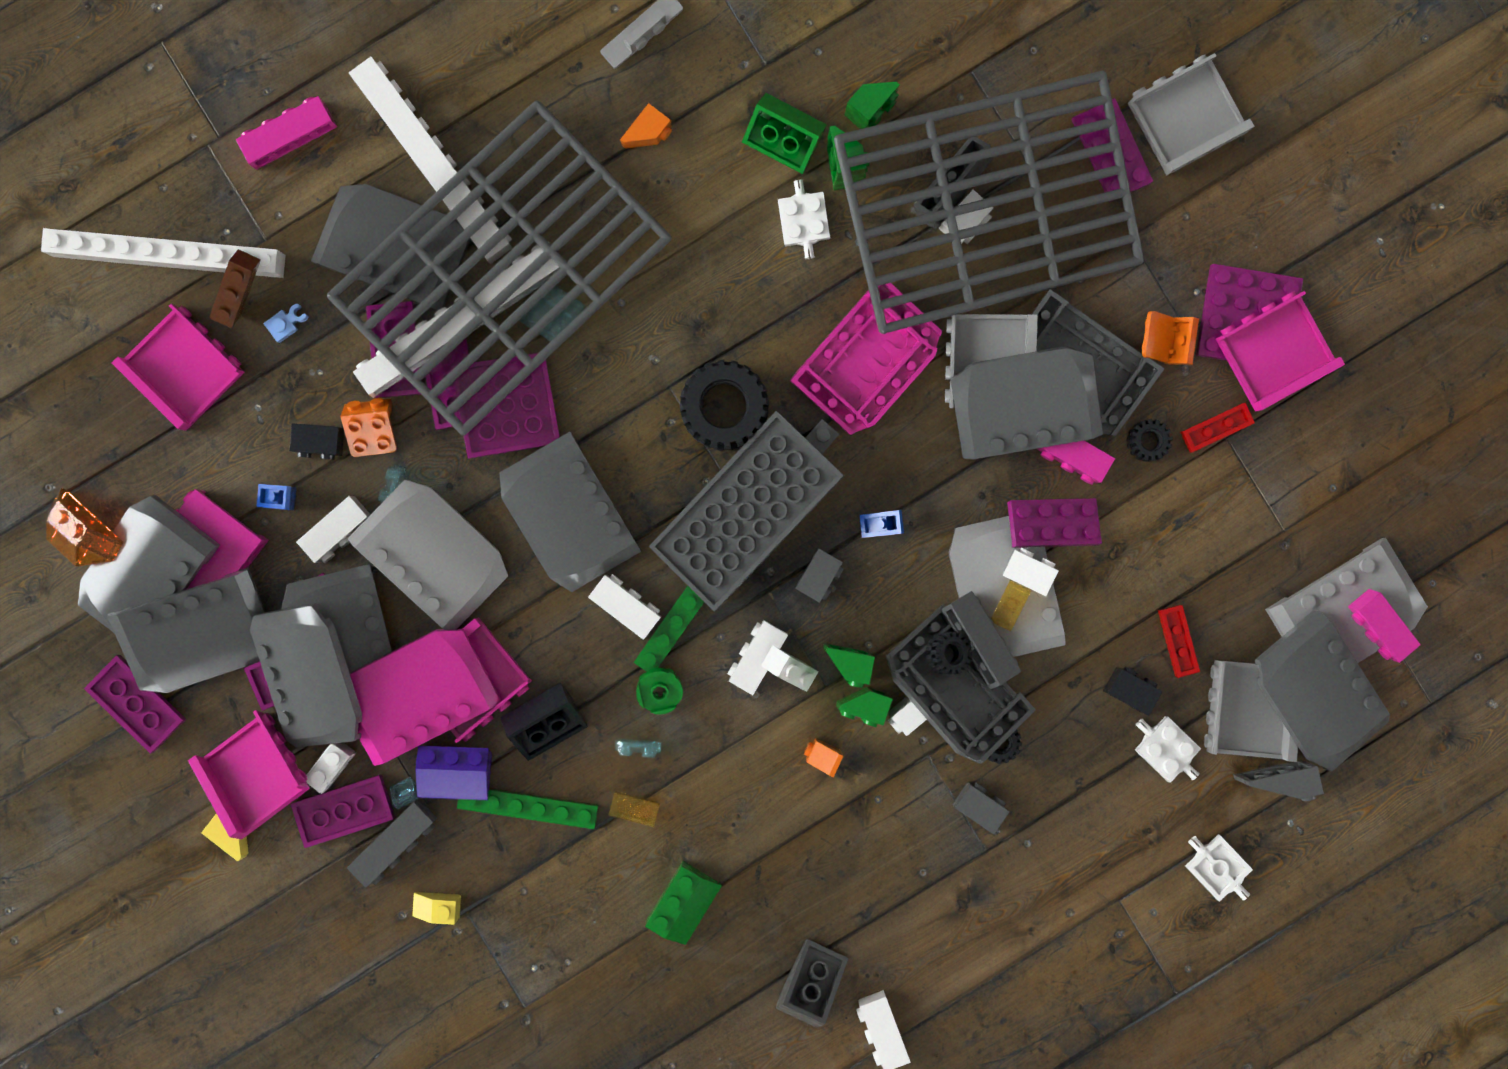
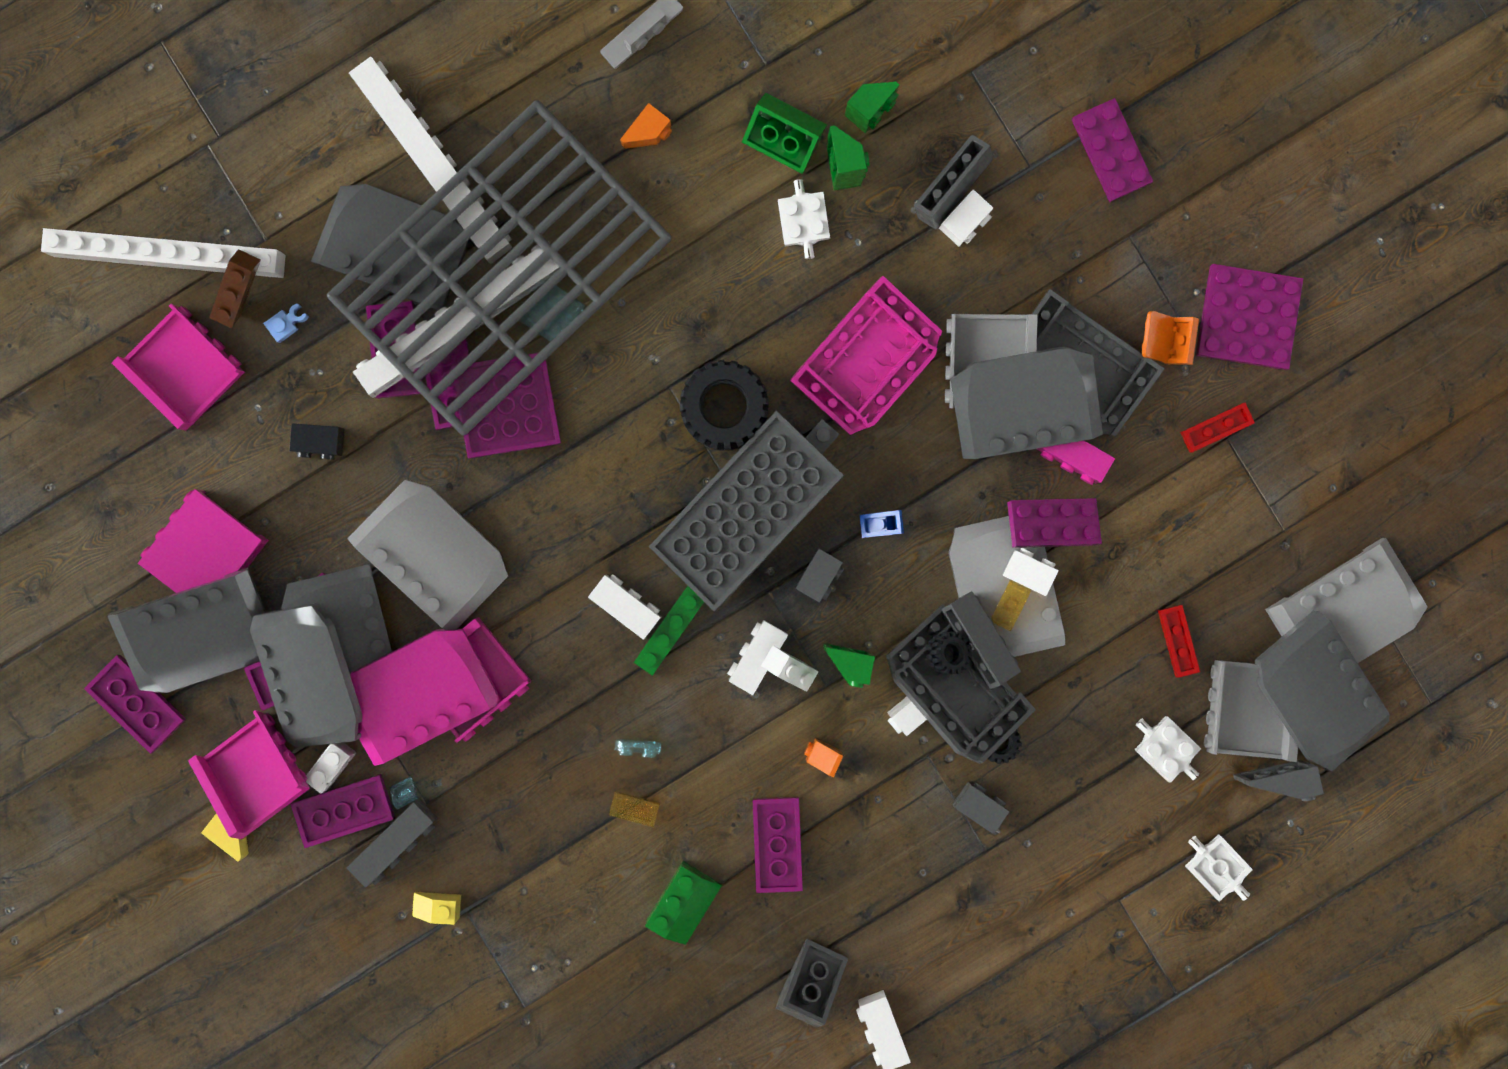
clear orange wedge [46,488,124,567] -> none
dark grey slope [78,495,220,633] -> none
dark pink brick [236,96,337,170] -> none
blue slope [256,484,296,510] -> none
white brick [296,496,371,563] -> none
orange bracket [340,398,397,457] -> none
clear light blue plate [378,464,406,505] -> none
dark purple slope [415,746,492,800] -> none
green plate [457,788,599,829] -> none
dark grey slope [500,431,642,592] -> none
black slope [500,683,588,761] -> none
green plate [636,668,683,714] -> none
dark grey bar [834,71,1144,334] -> none
green slope [836,687,893,727] -> none
black brick [1103,666,1162,716] -> none
black tyre [1127,419,1173,462] -> none
light grey panel [1128,53,1255,176] -> none
dark pink panel [1216,291,1345,412] -> none
dark pink brick [1348,589,1421,663] -> none
none -> magenta plate [753,797,803,893]

